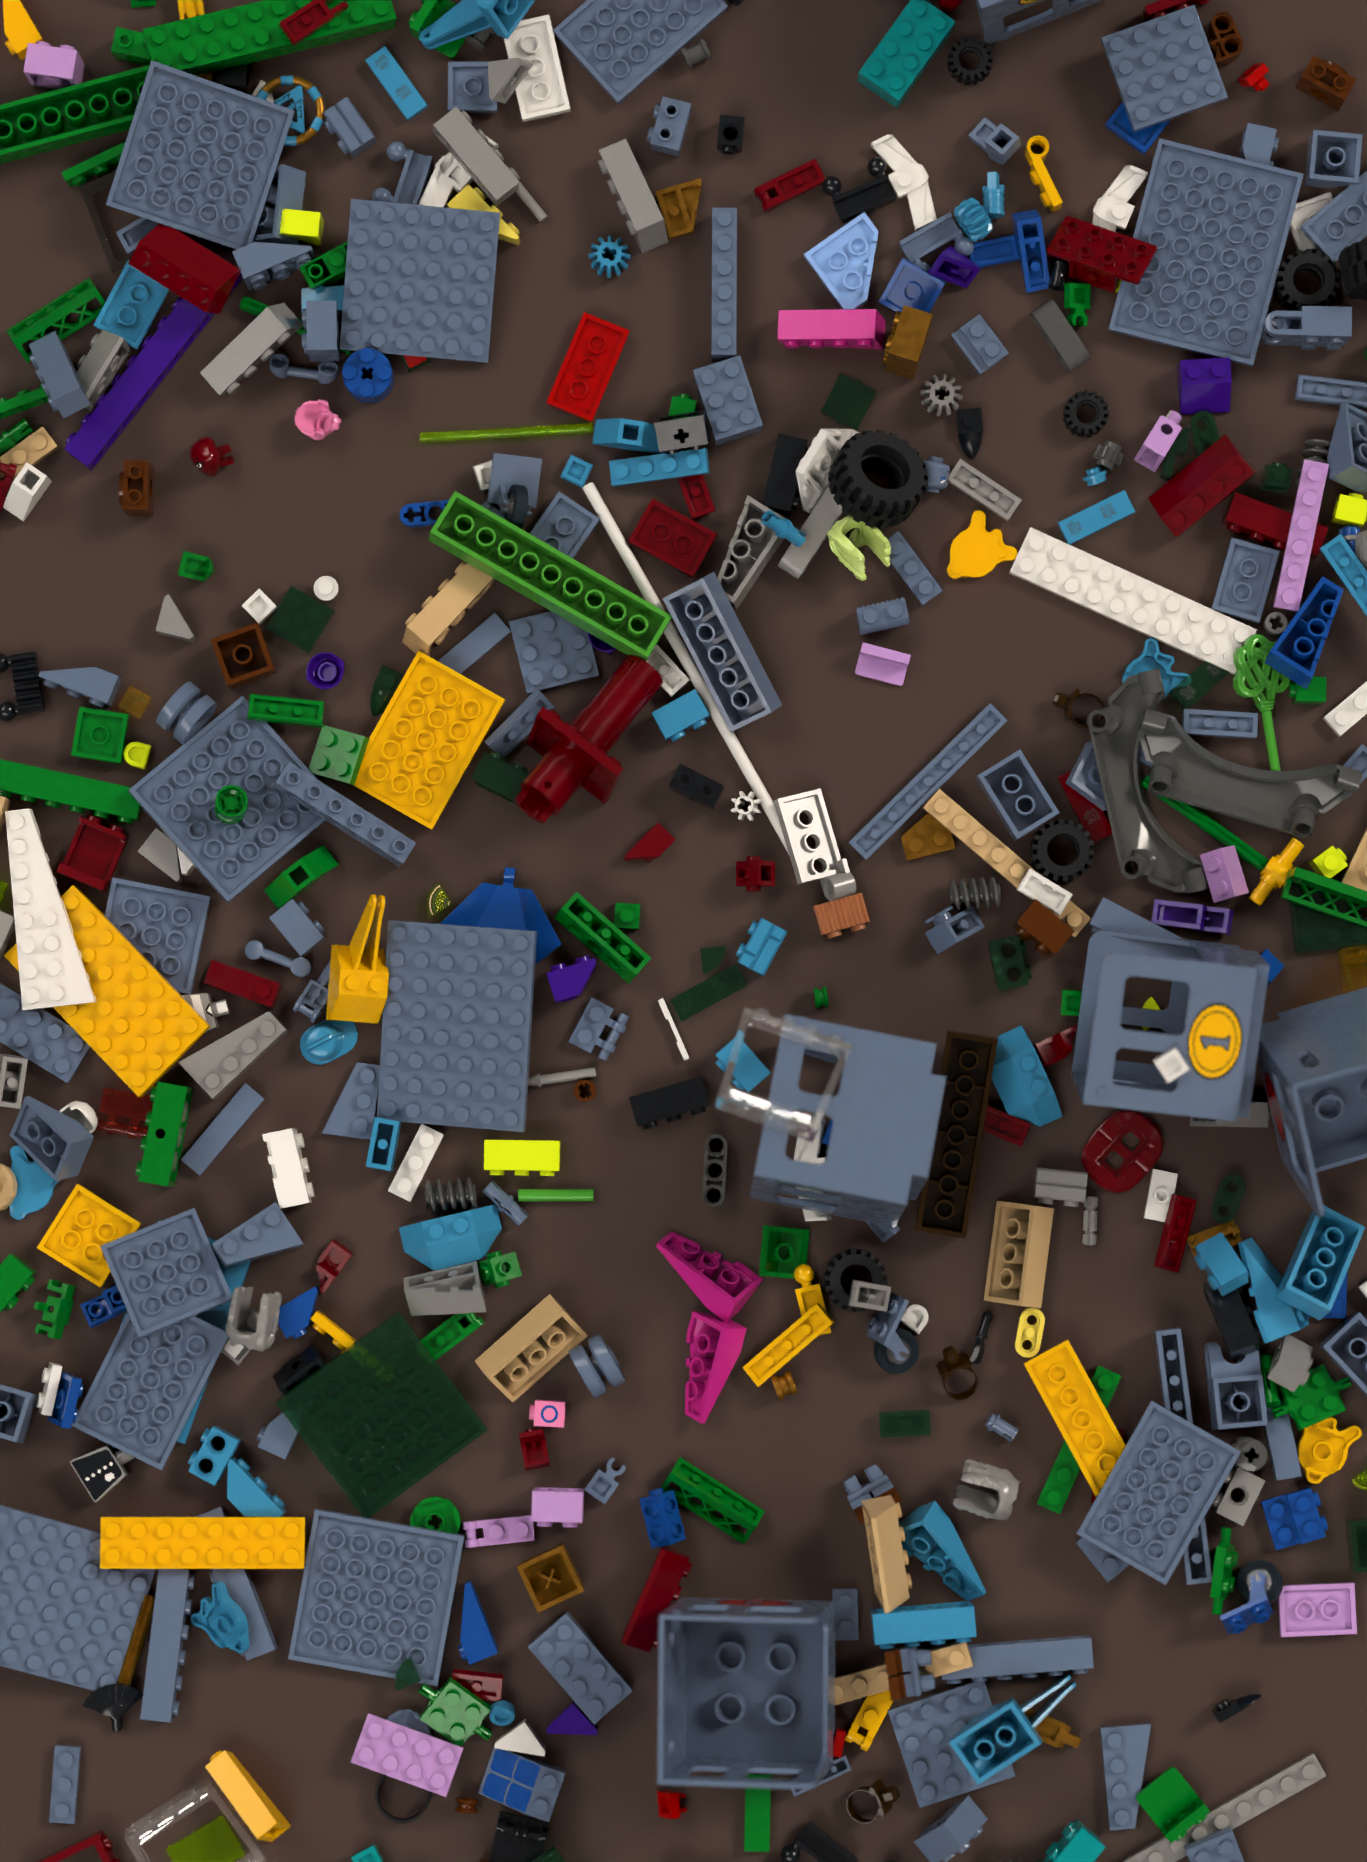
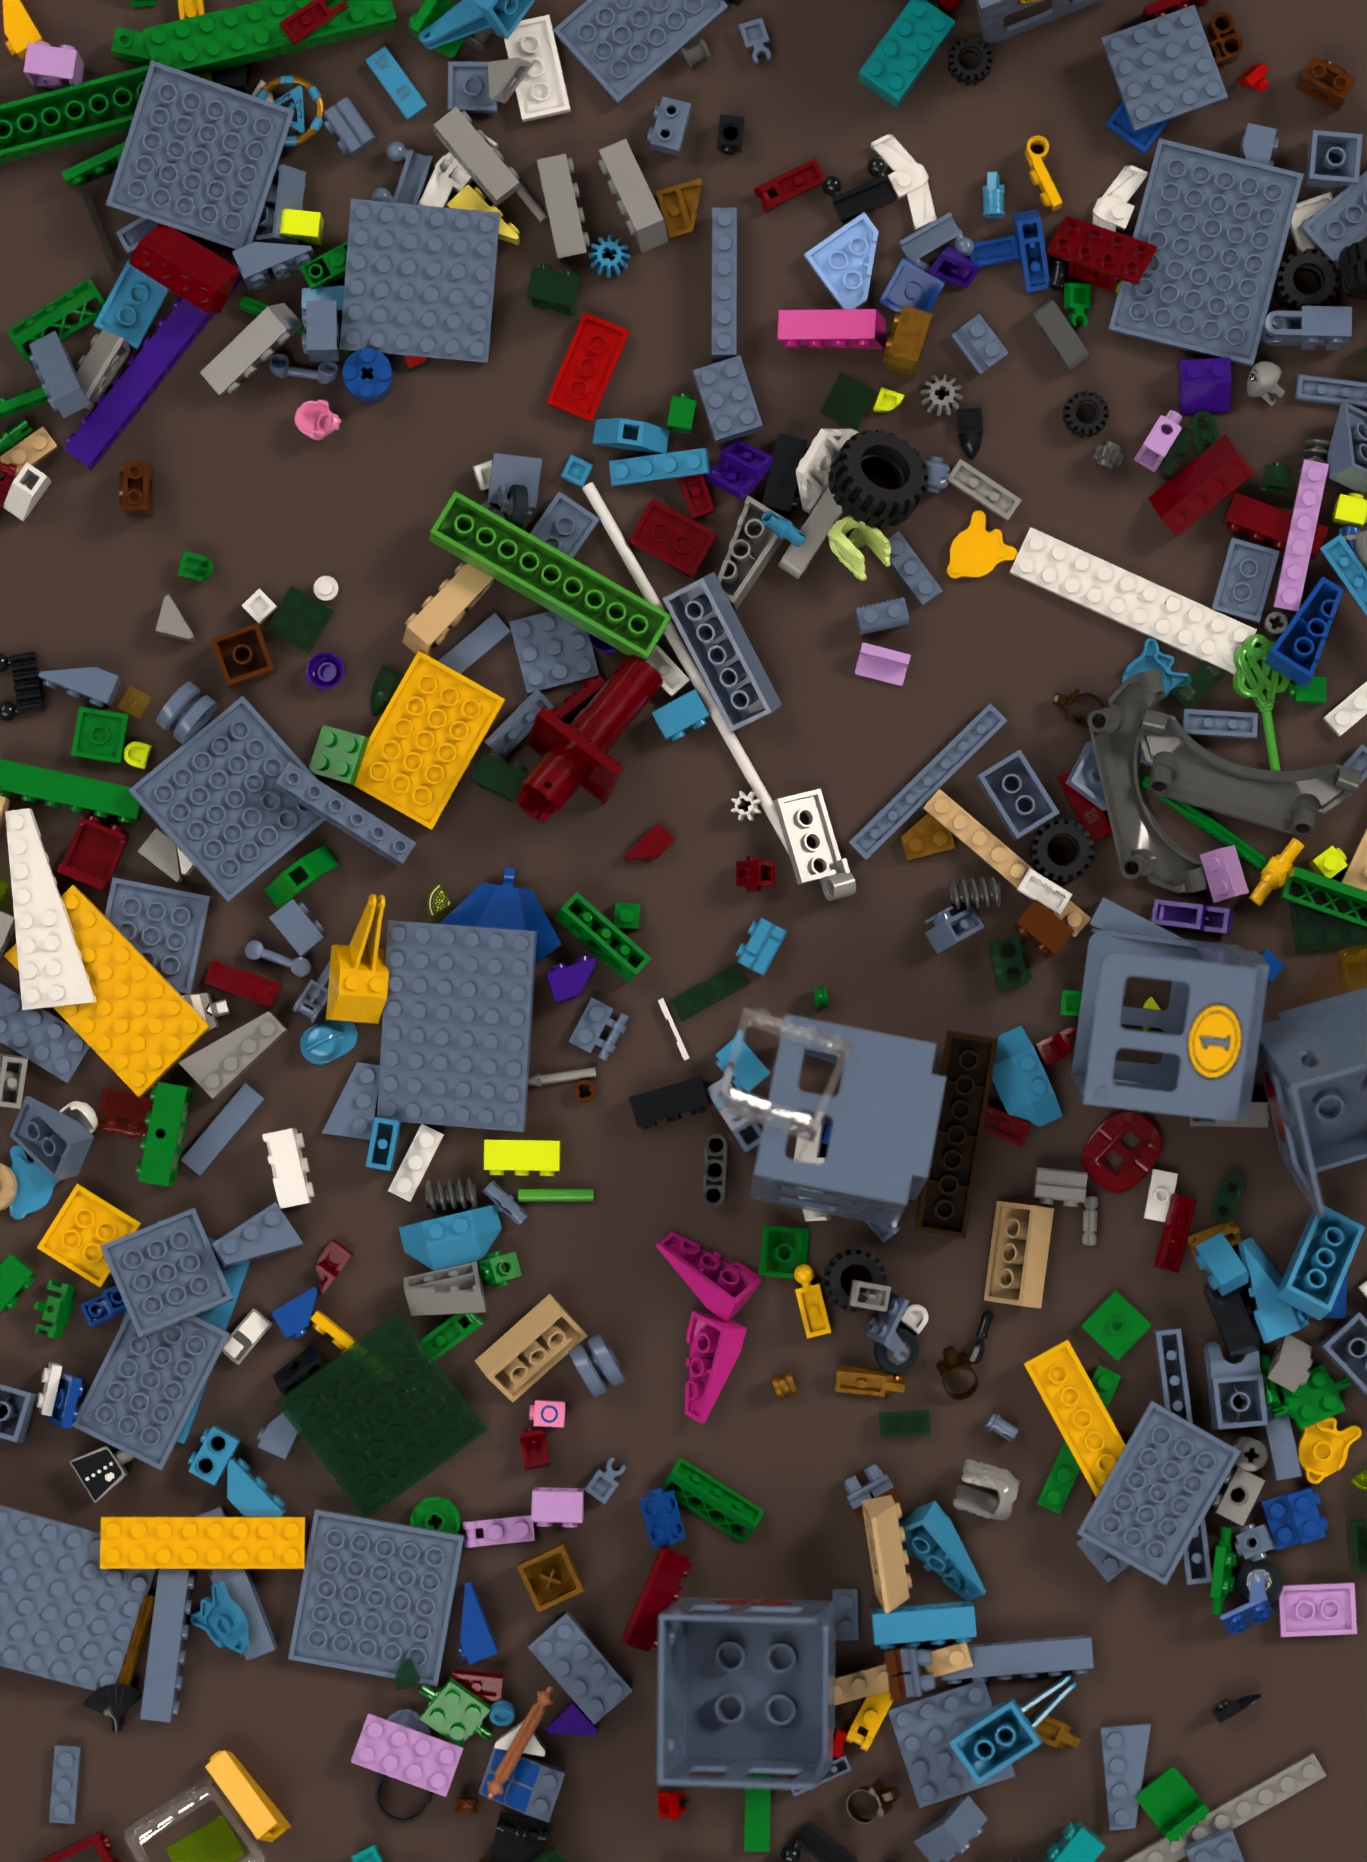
dark red piece [190,436,234,477] -> none
green wheel [214,785,248,825] -> none
light grey piece [225,1286,282,1352] -> none
green tile [247,694,324,728] -> none
blue beam [399,500,449,528] -> none
clear neon green piece [420,423,593,443] -> none
brick [654,410,710,454] -> none
black brick [669,764,724,811] -> none
clear green tile [700,946,725,974] -> none
yellow plate [742,1303,835,1387] -> none
nougat brick [813,893,870,939] -> none
dark azure gear [954,197,993,242] -> none
sand blue brick [968,117,1021,165] -> none
light yellow plate [1014,1307,1045,1358] -> none
dark azure tile [1058,490,1136,545] -> none
dark azure plate [1082,466,1107,486] -> none
white tile [1153,1047,1190,1083] -> none
none -> nougat wheel [487,1686,553,1800]
none -> clear green brick [526,265,583,317]
none -> light grey wedge [536,154,590,258]
none -> dark red plate [552,676,606,723]
none -> dark purple slope [705,439,774,500]
none -> sand blue slope [705,1076,762,1153]
none -> sand blue plate [739,18,771,65]
none -> pearl gold hinge [835,1365,906,1397]
none -> neon yellow tile [873,387,905,413]
none -> green plate [1081,1290,1152,1361]
none -> sand blue brick [1234,1524,1276,1562]
none -> light grey piece [1247,361,1285,406]

